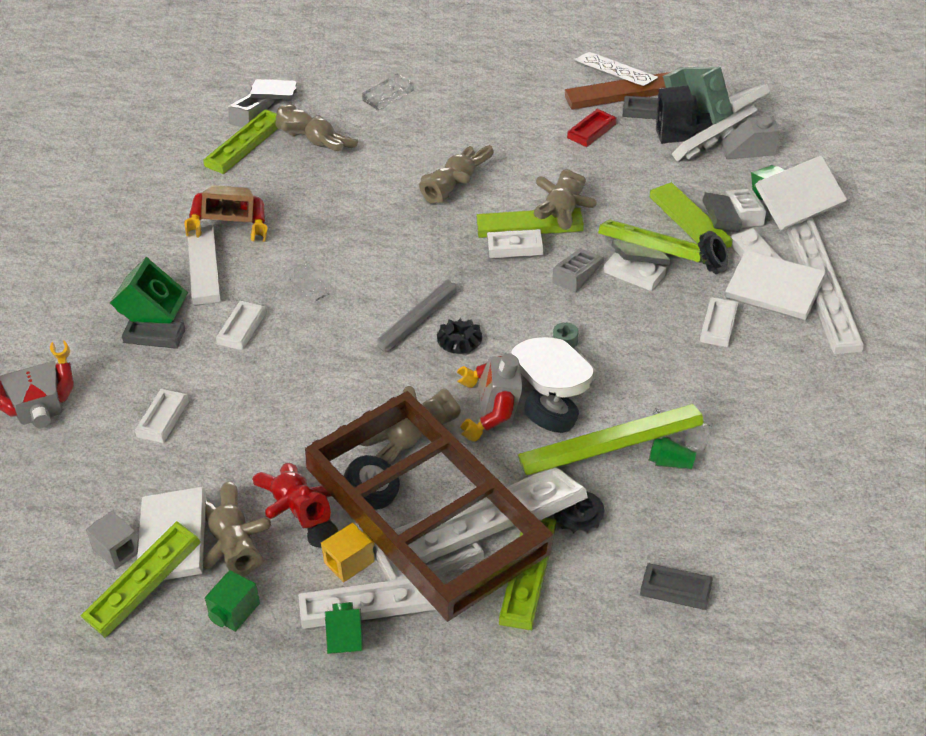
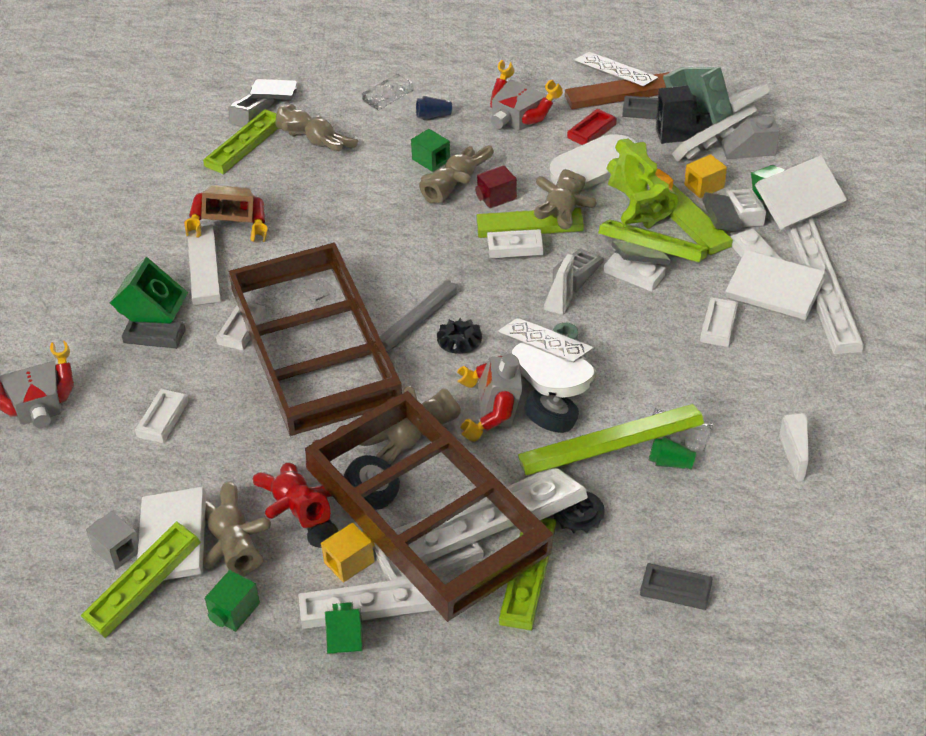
black gear [698,231,728,275] -> none
none -> reddish brown window [228,242,402,436]
none -> green brick [411,129,450,172]
none -> dark blue cone [416,96,452,120]
none -> dark red brick [475,165,517,209]
none -> torso [490,60,563,130]
none -> white sticker [498,318,594,362]
none -> white slope [544,254,574,315]
none -> white tile [550,134,637,190]
none -> lime hips [606,138,679,229]
none -> yellow brick [684,154,727,198]
none -> white slope [779,413,809,482]

